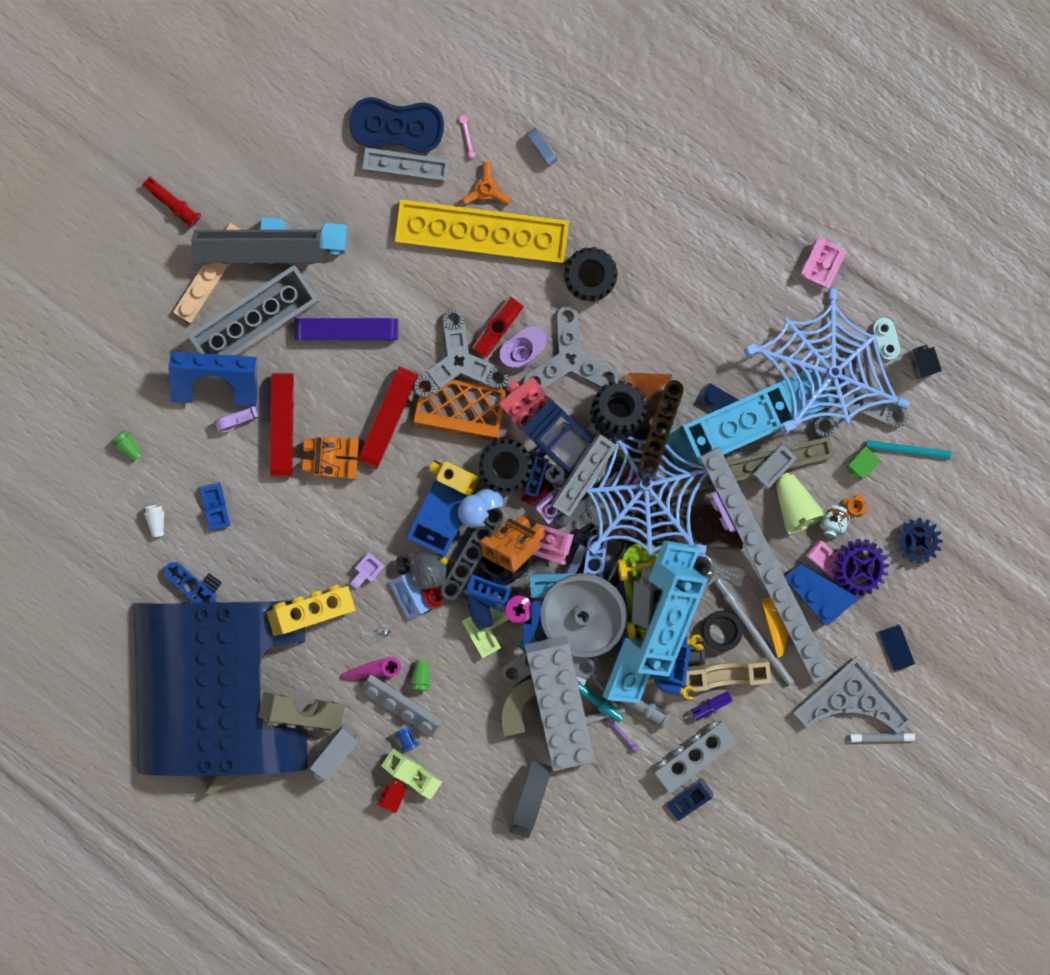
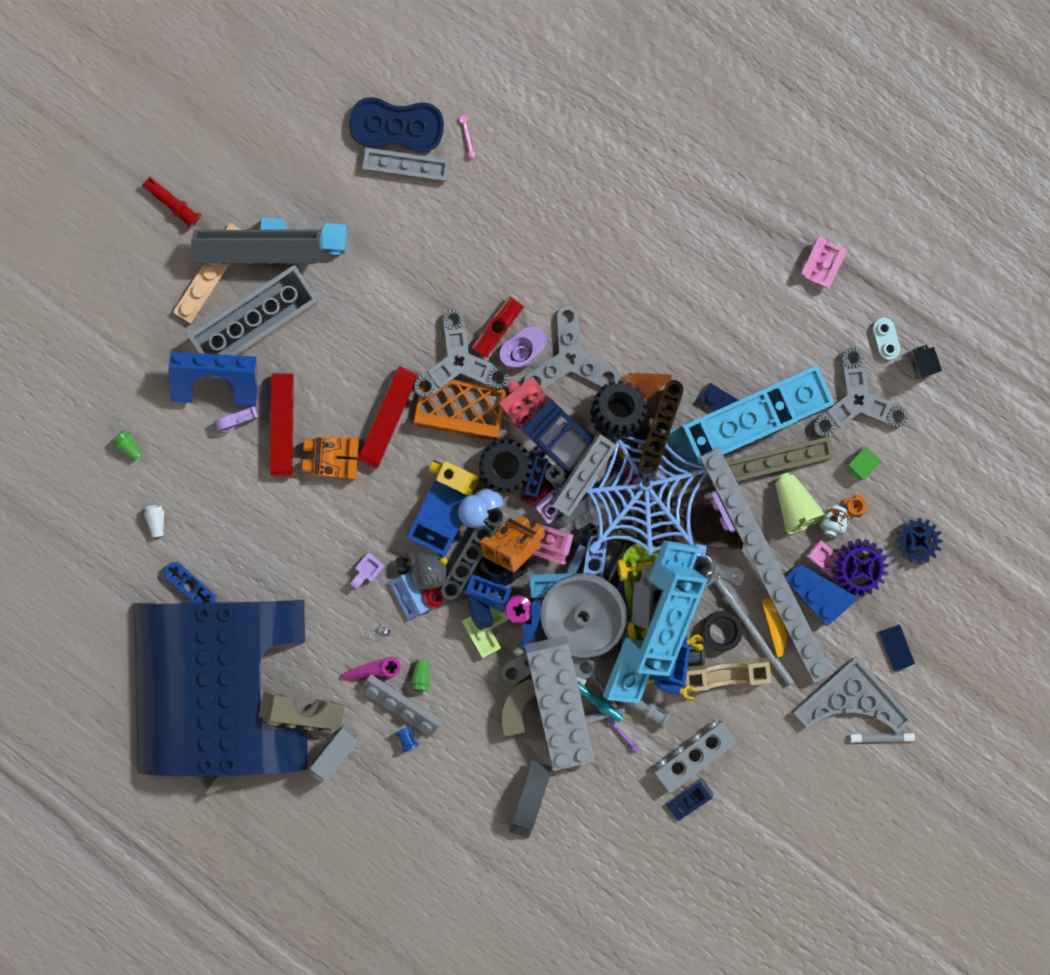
black sticker [198,573,222,599] -> none
blue slope [200,482,231,531] -> none
yellow brick [266,584,355,636] -> none
dark purple beam [294,318,398,340] -> none
red brick [377,778,407,813] -> none
yellowish green brick [381,749,442,799] -> none
yellow plate [395,199,569,264] -> none
orange piece [462,161,512,206] -> none
sand blue beam [526,128,558,166] -> none
black tyre [564,247,618,302] -> none
dark purple axle [691,691,733,721] -> none
light blue animal [744,289,910,435] -> none
light grey tile [752,443,798,489] -> none
teal bar [866,440,952,459] -> none

